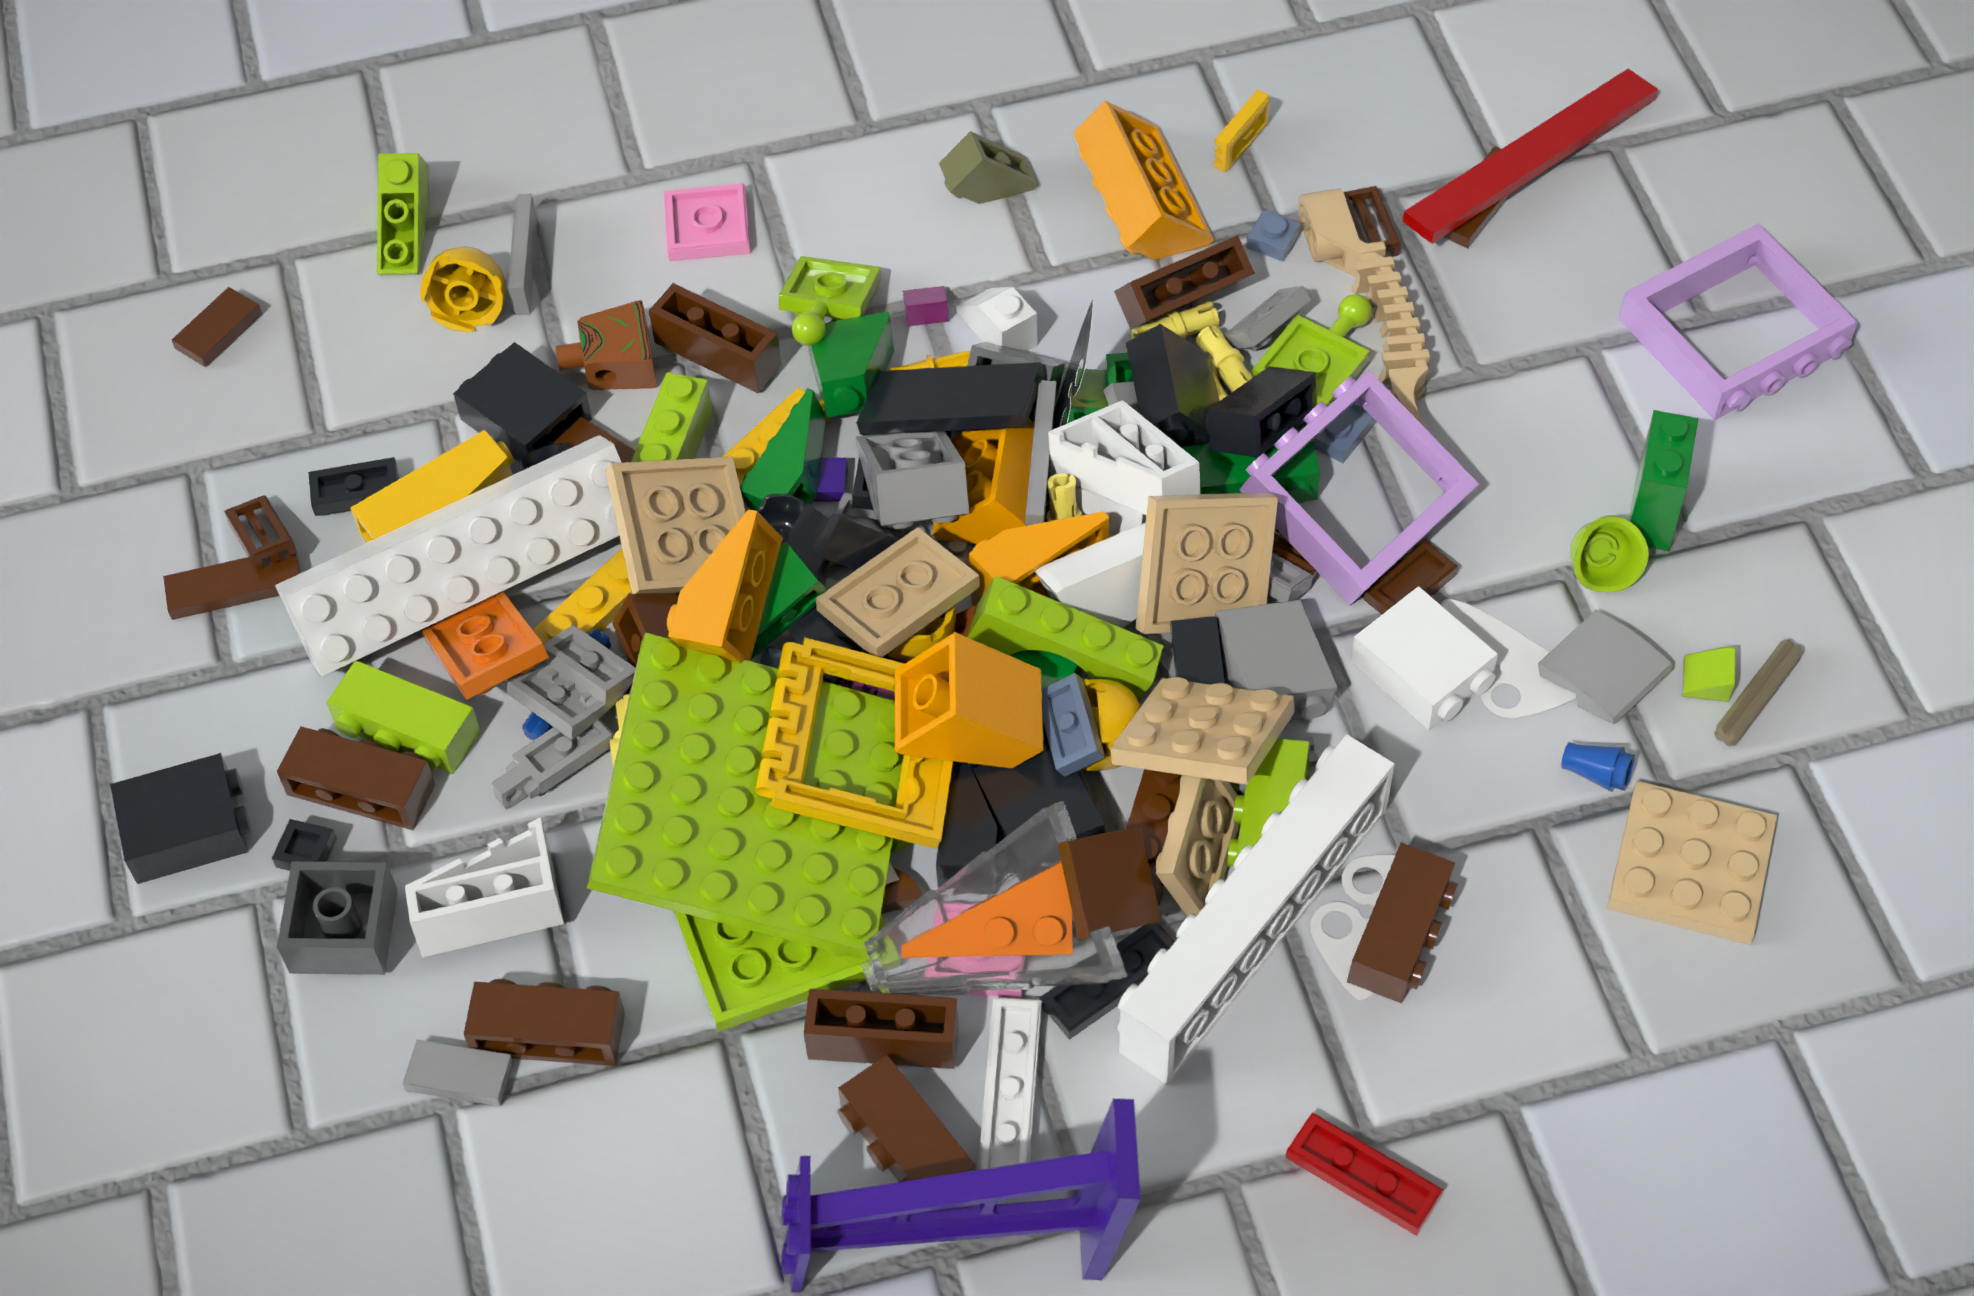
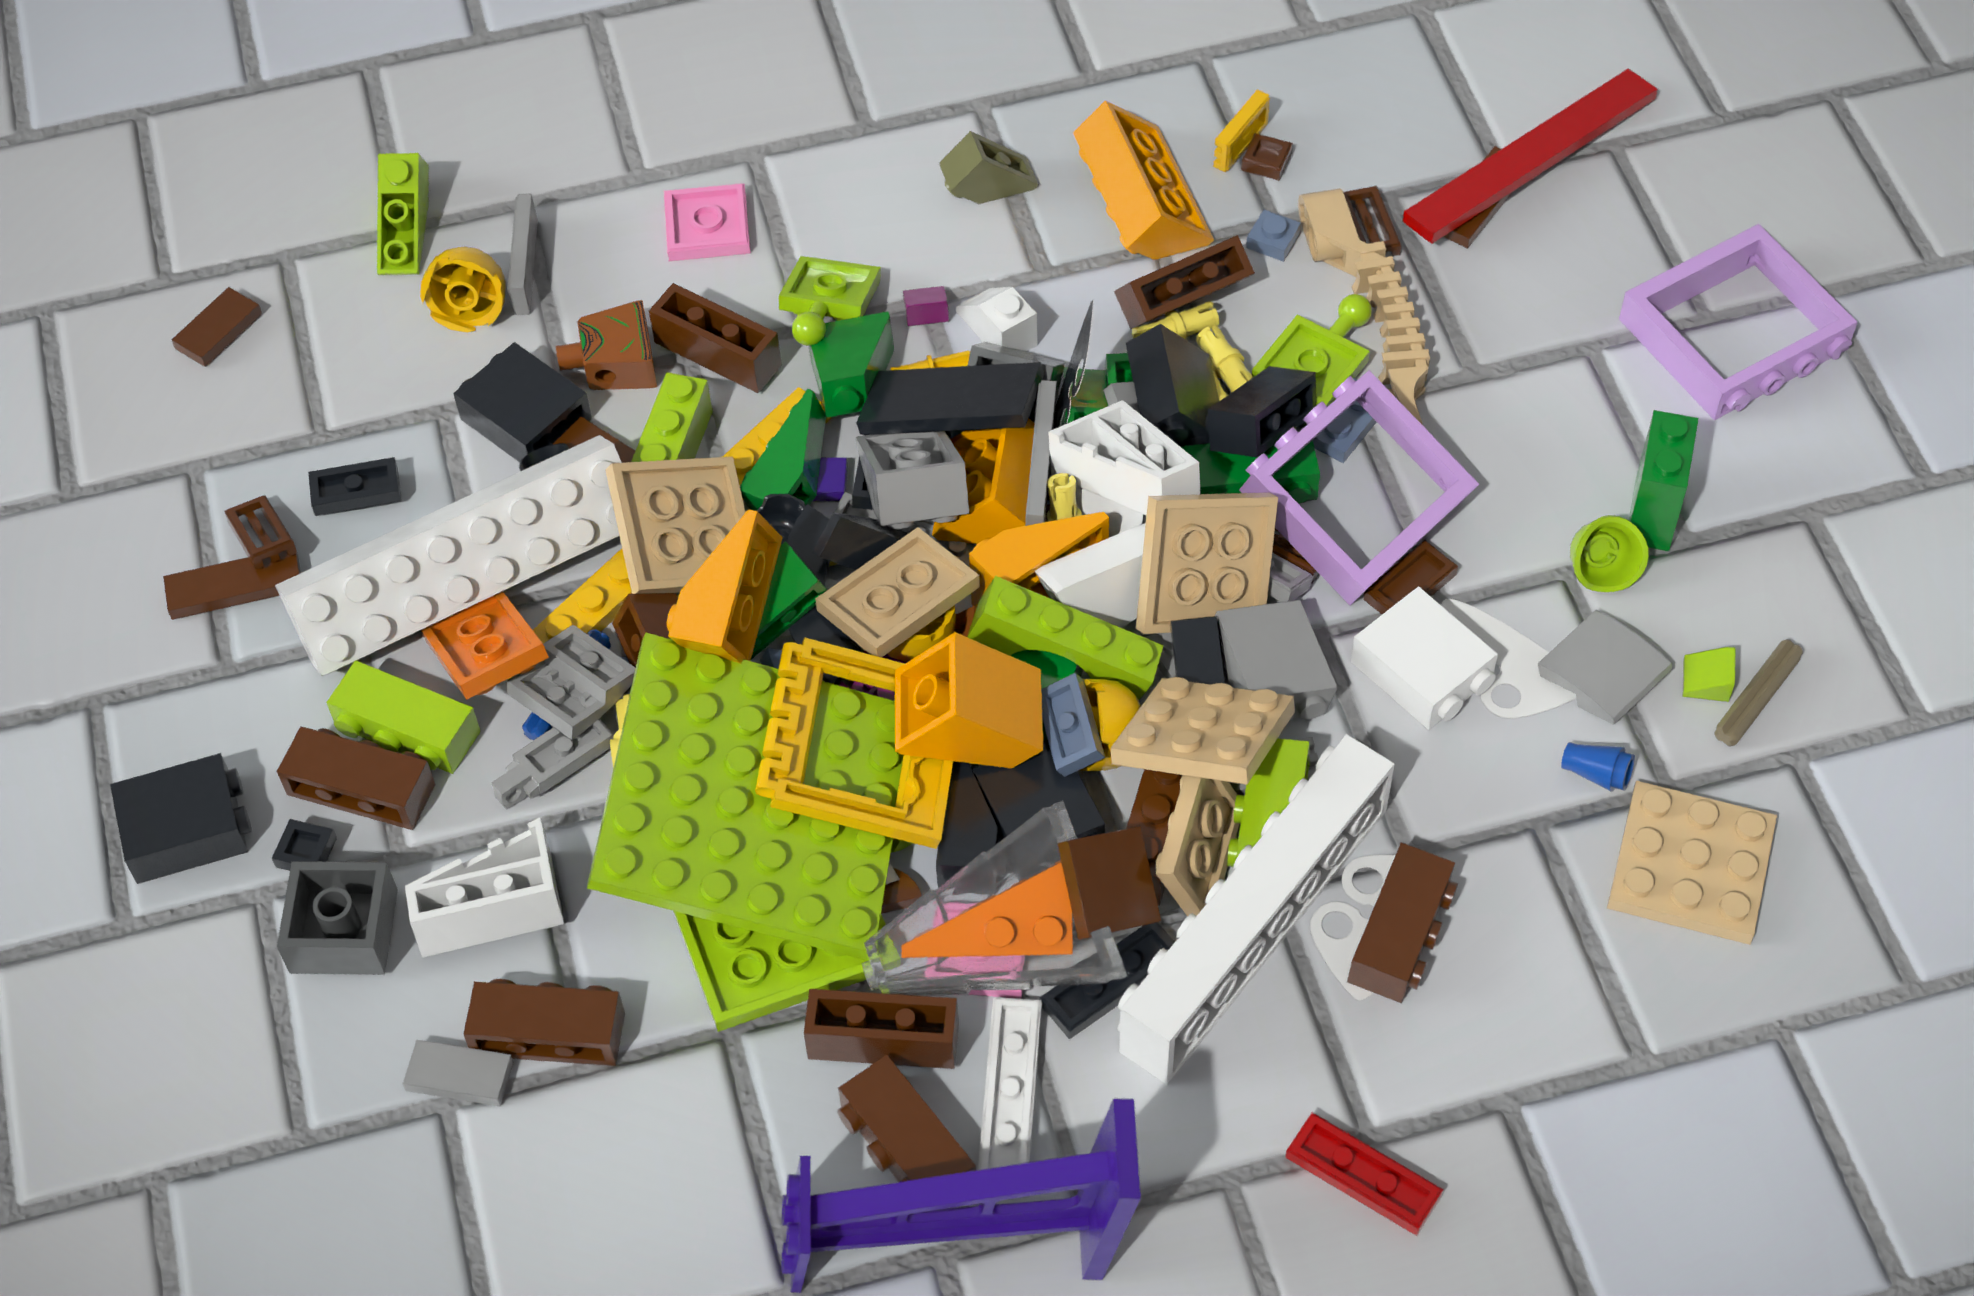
yellow slope [350,430,514,543] -> none
light grey plate [1224,286,1311,351] -> none
none -> reddish brown tile [1241,133,1293,181]

